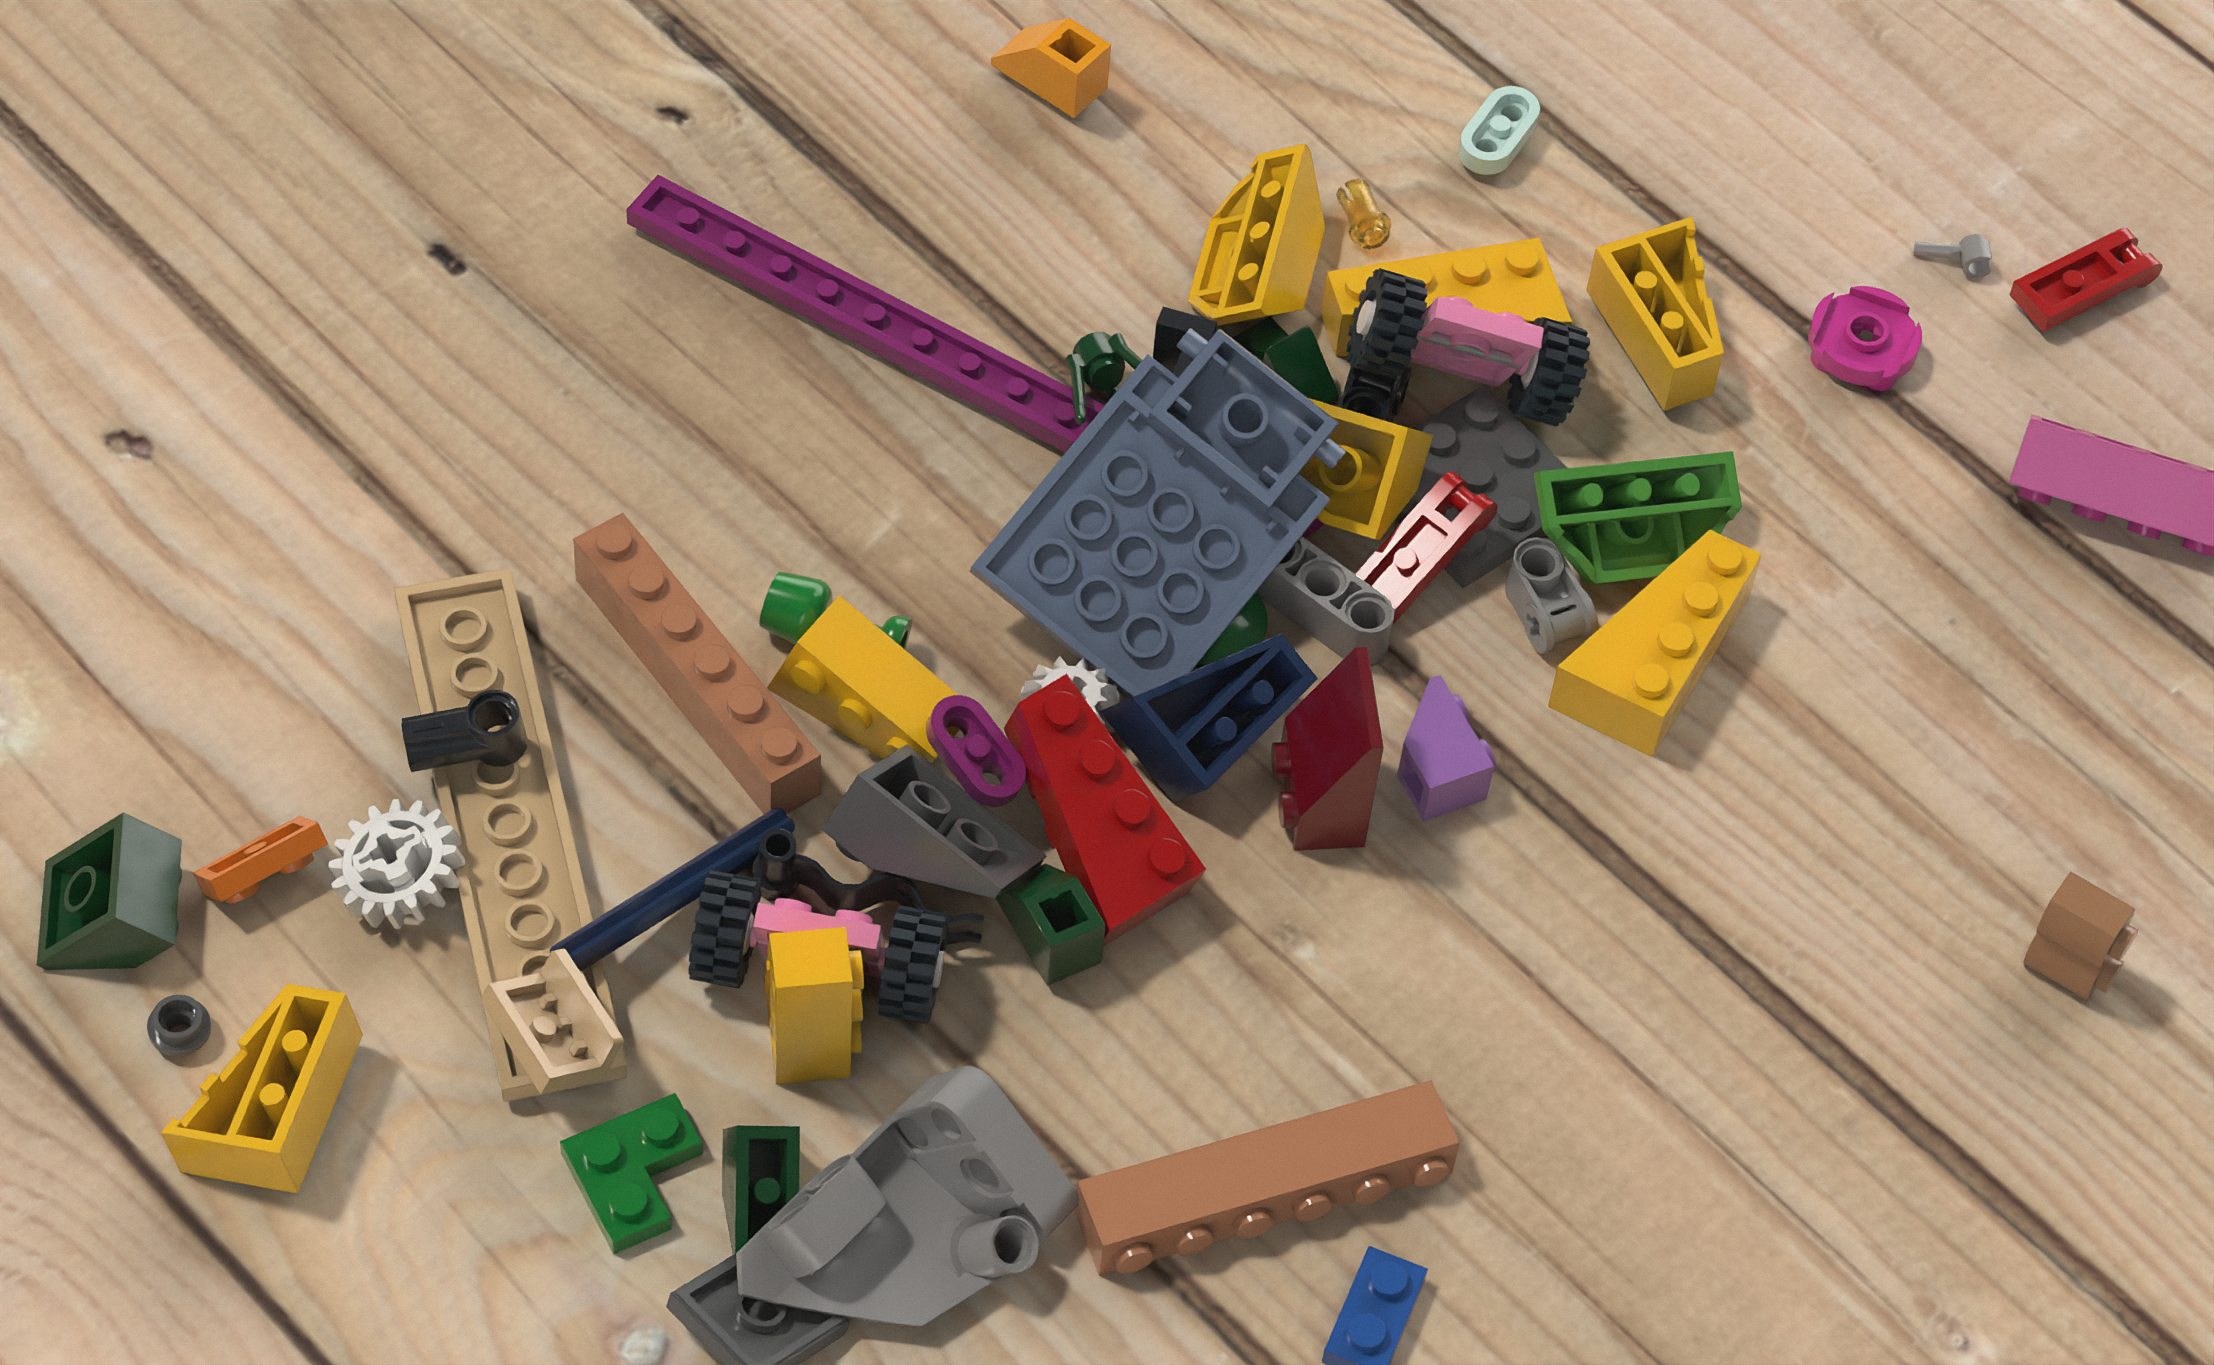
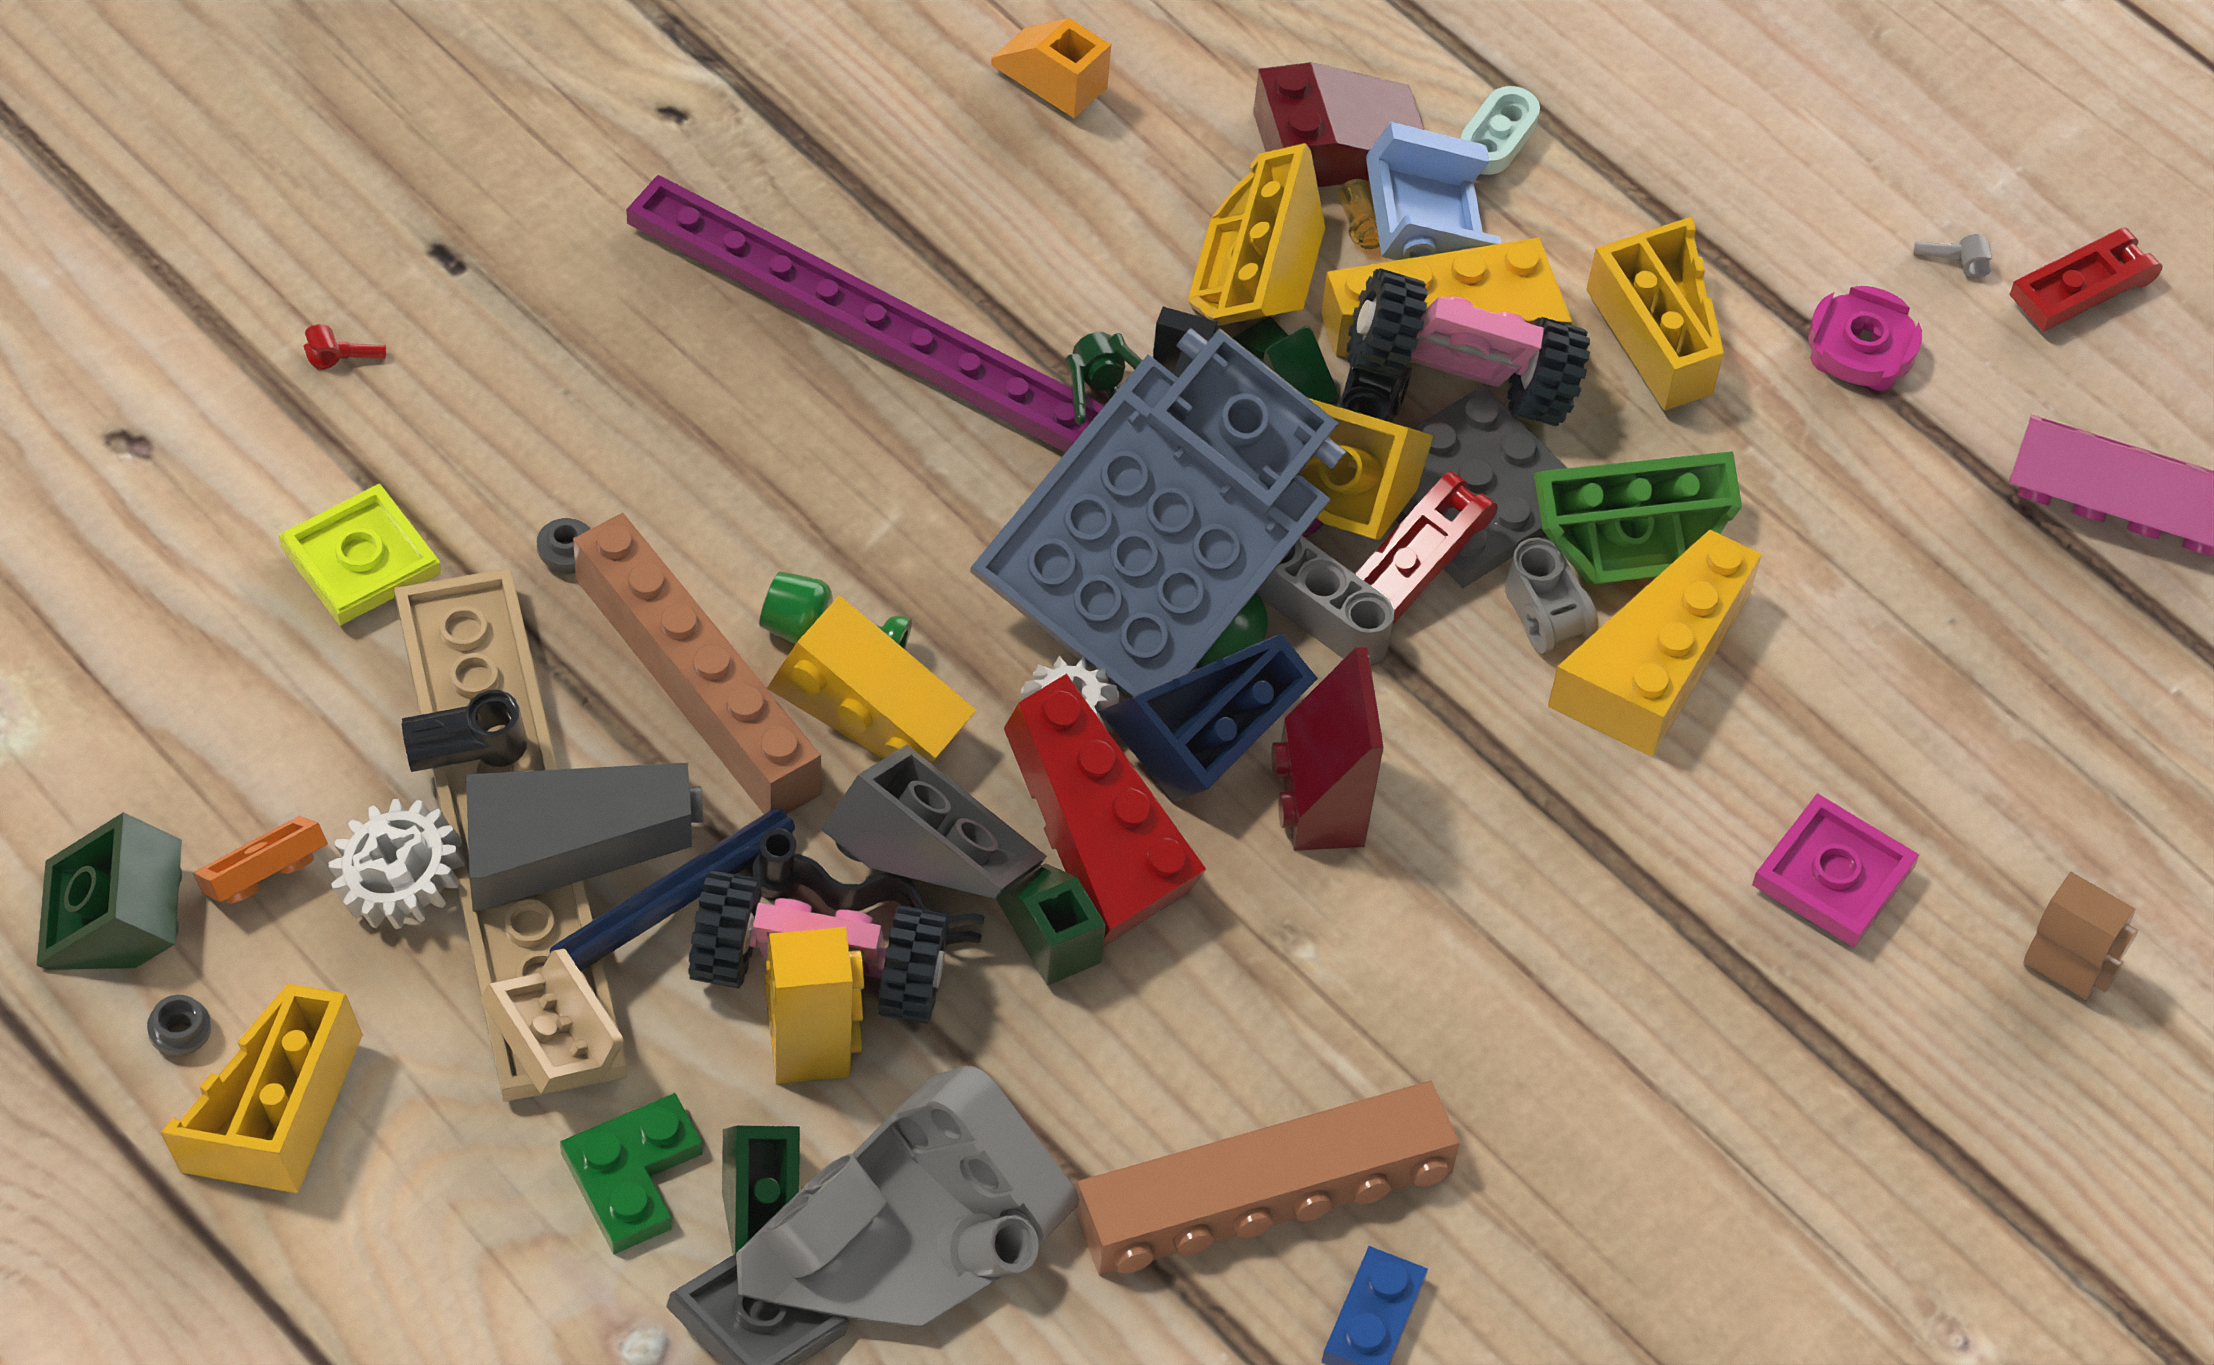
magenta plate [926,695,1026,807] -> none
medium lavender slope [1397,675,1496,822] -> none
none -> neon yellow plate [278,483,441,626]
none -> red hand [303,324,386,370]
none -> dark grey slope [466,763,703,911]
none -> dark grey plate [537,518,590,574]
none -> slope [1253,62,1424,188]
none -> light blue panel [1366,122,1502,260]
none -> dark pink plate [1752,793,1920,948]

